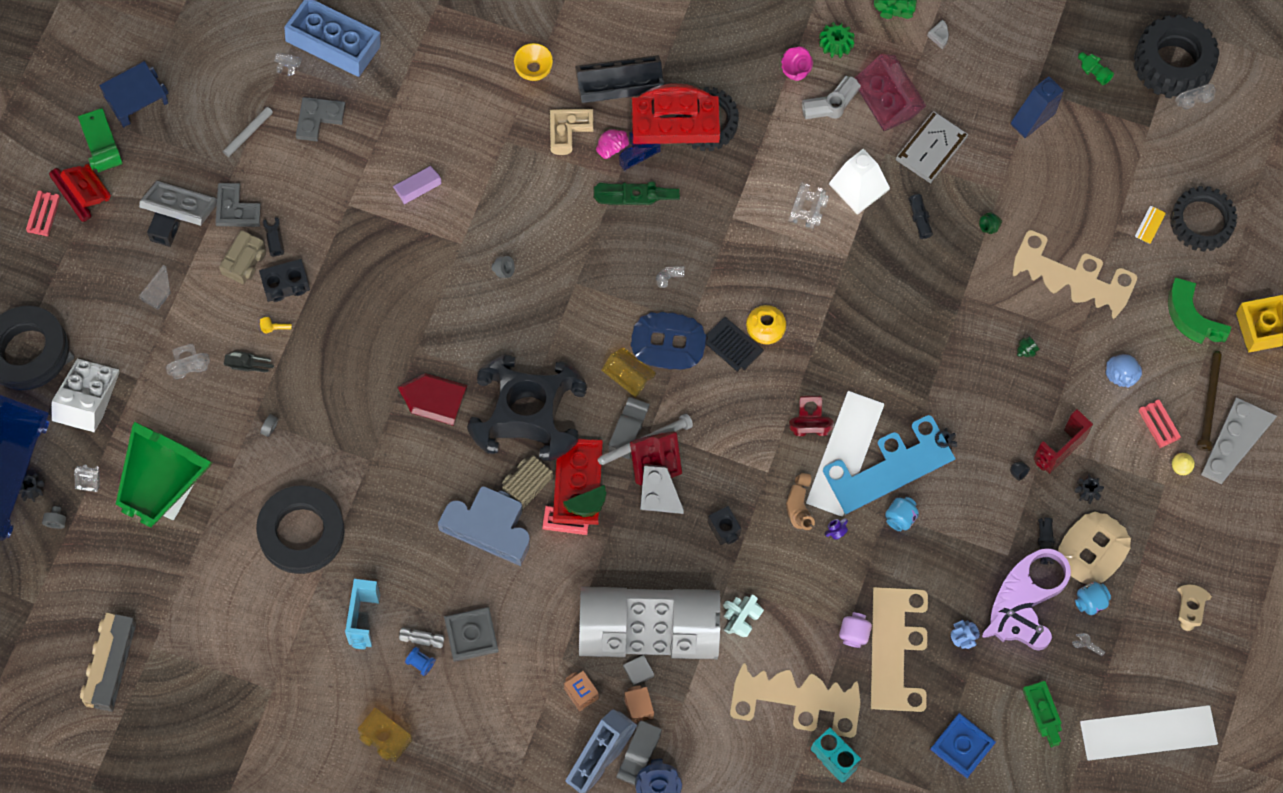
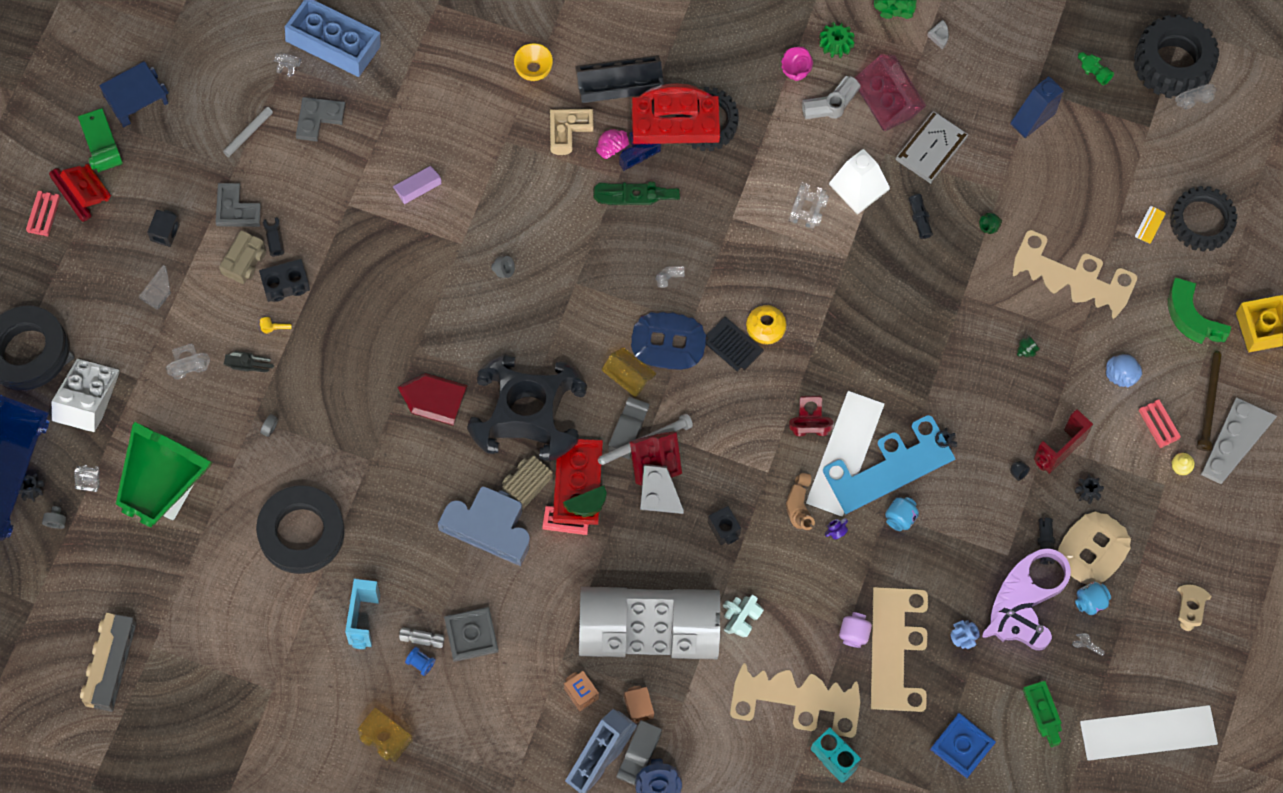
light grey tile [139,181,217,226] -> none
light grey tile [623,655,654,686] -> none

